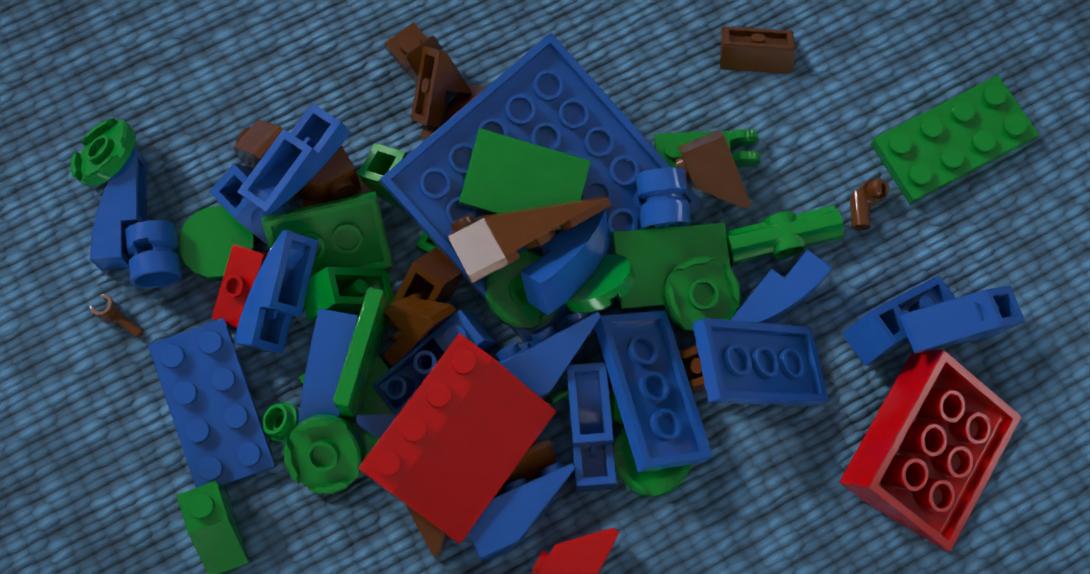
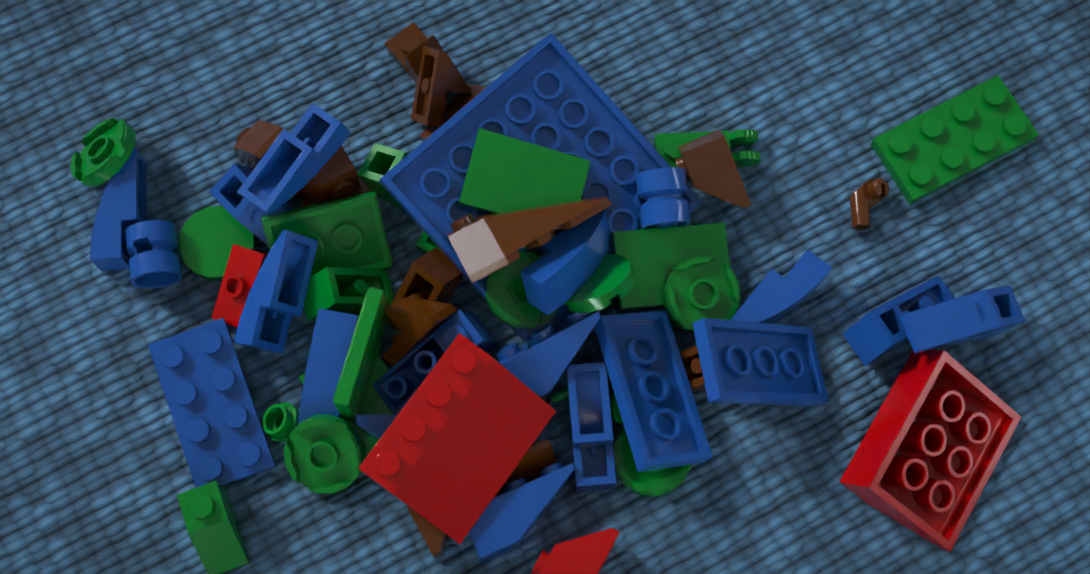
reddish brown hand [90,294,143,338] -> none
reddish brown slope [719,26,796,73] -> none
green piece [726,205,844,265] -> none

